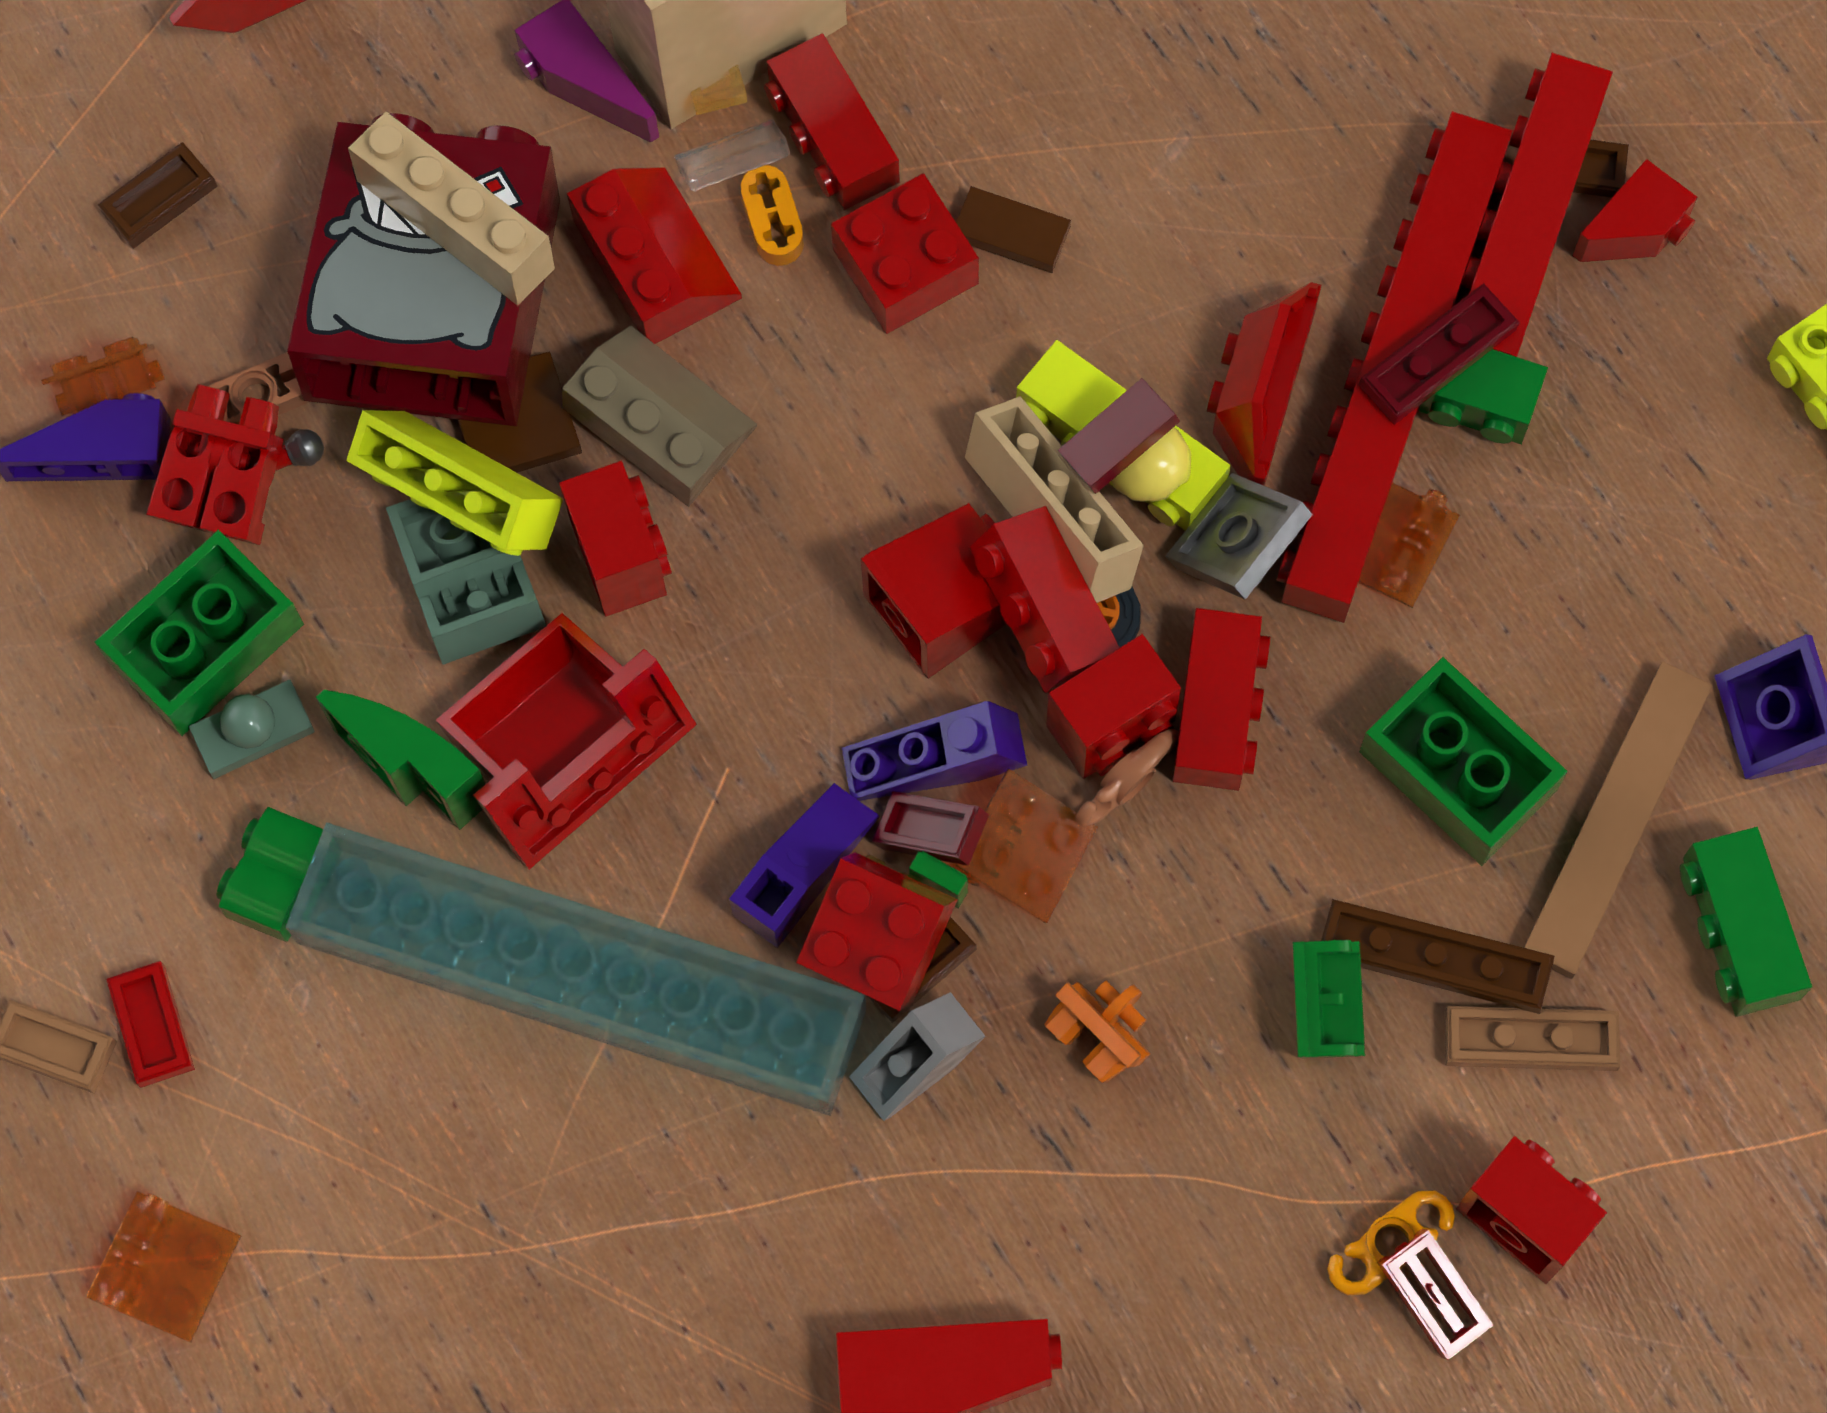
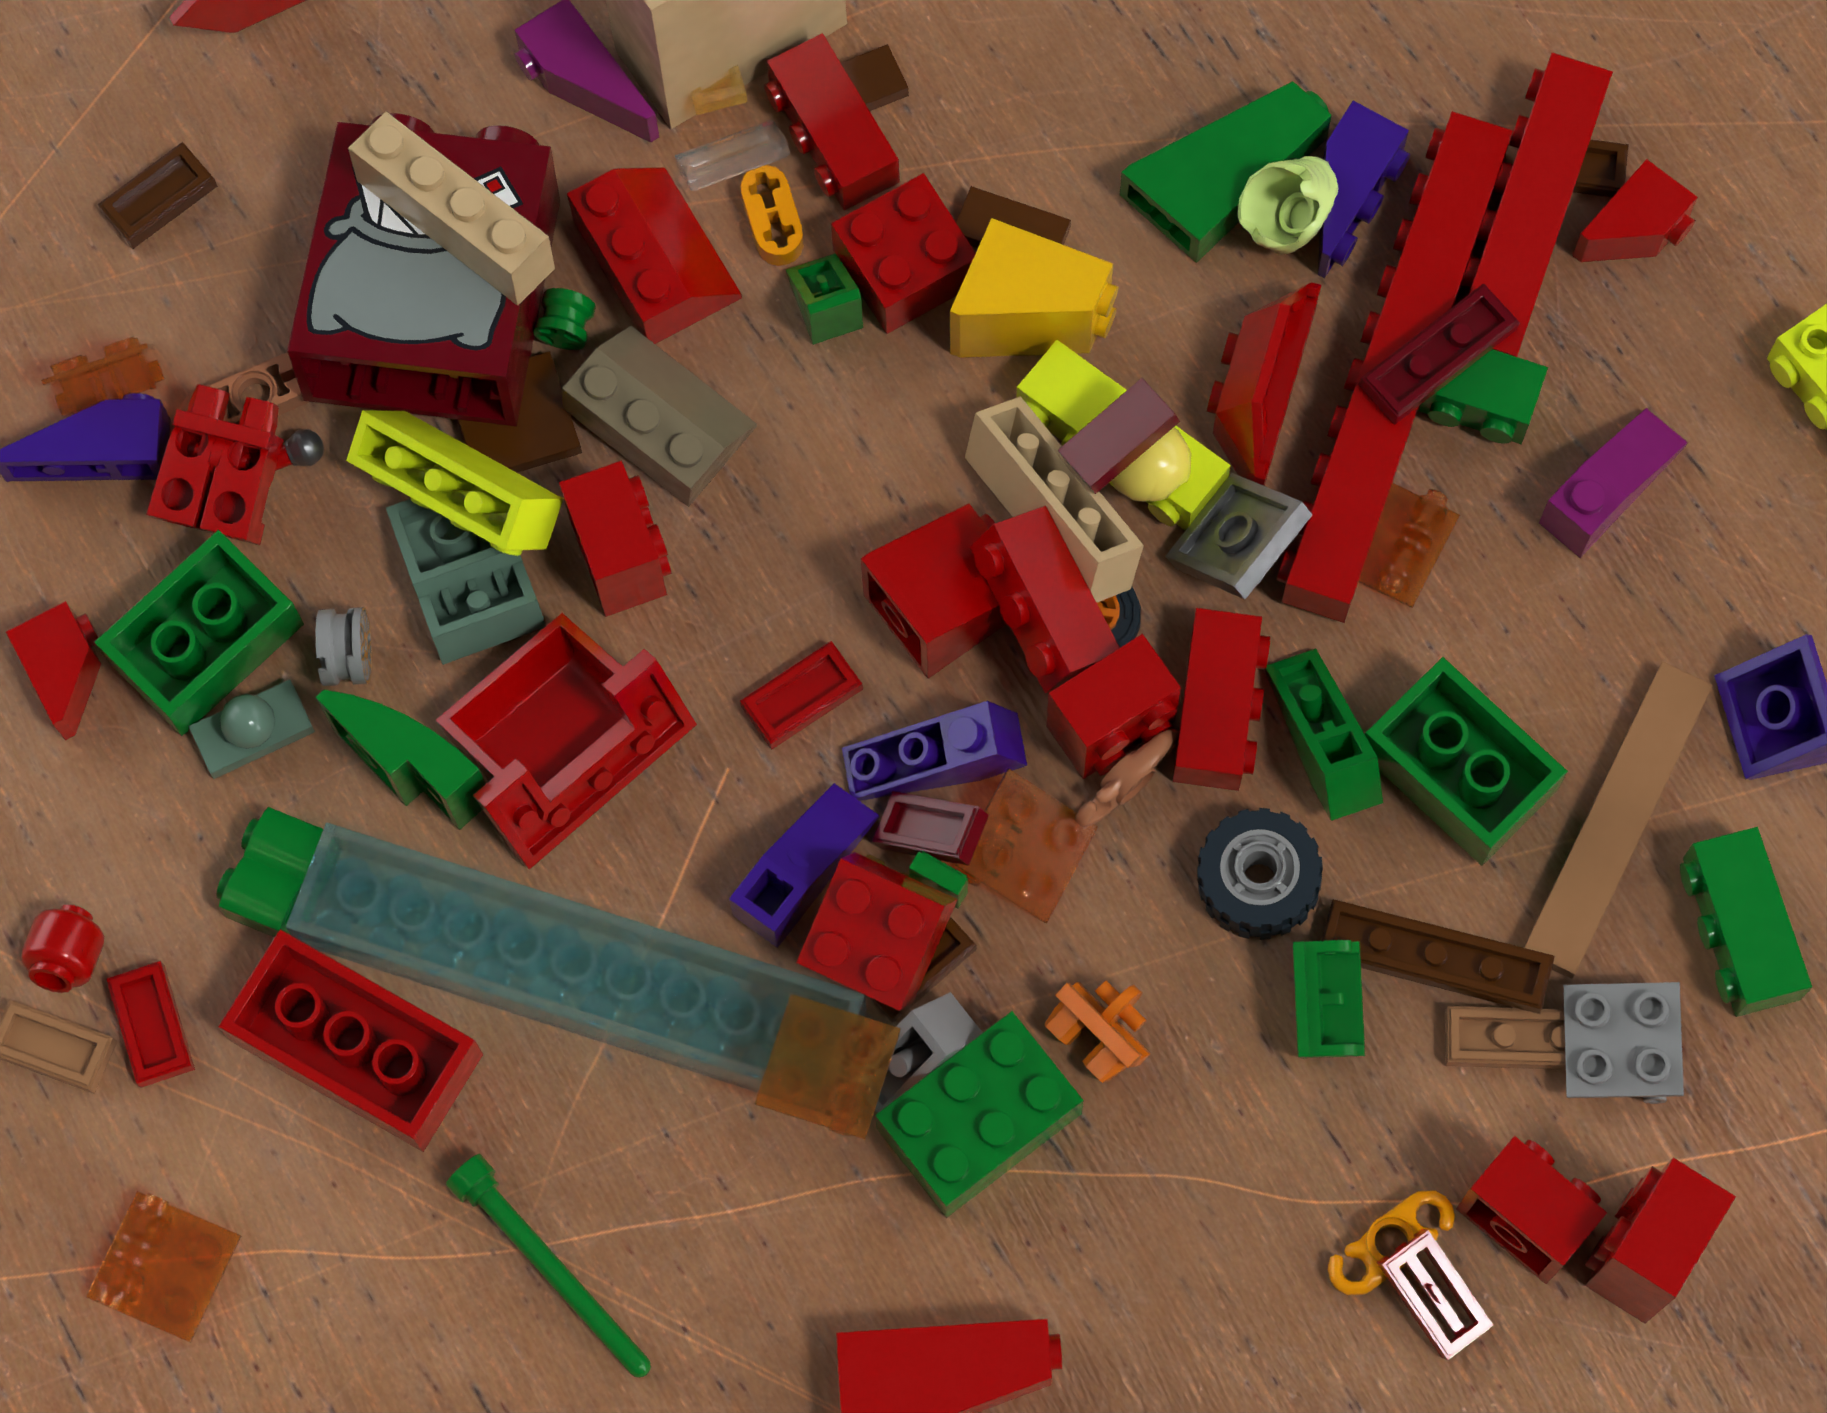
none -> red slope [6,601,101,741]
none -> red head [21,905,105,993]
none -> red brick [218,929,483,1152]
none -> light grey wheel [315,607,372,686]
none -> green piece [445,1154,651,1378]
none -> green wheel [533,288,596,350]
none -> red tile [740,641,863,750]
none -> clear orange hinge [755,994,901,1140]
none -> green slope [786,253,863,345]
none -> reddish brown tile [841,44,909,111]
none -> green brick [875,1011,1084,1218]
none -> yellow slope [950,218,1119,358]
none -> green slope [1120,81,1332,263]
none -> black wheel [1197,808,1323,940]
none -> yellowish green hair [1238,156,1338,255]
none -> green slope [1265,648,1383,821]
none -> dark purple slope [1318,100,1410,278]
none -> magenta slope [1539,408,1688,558]
none -> light grey hinge [1563,982,1684,1104]
none -> red brick [1585,1157,1736,1324]

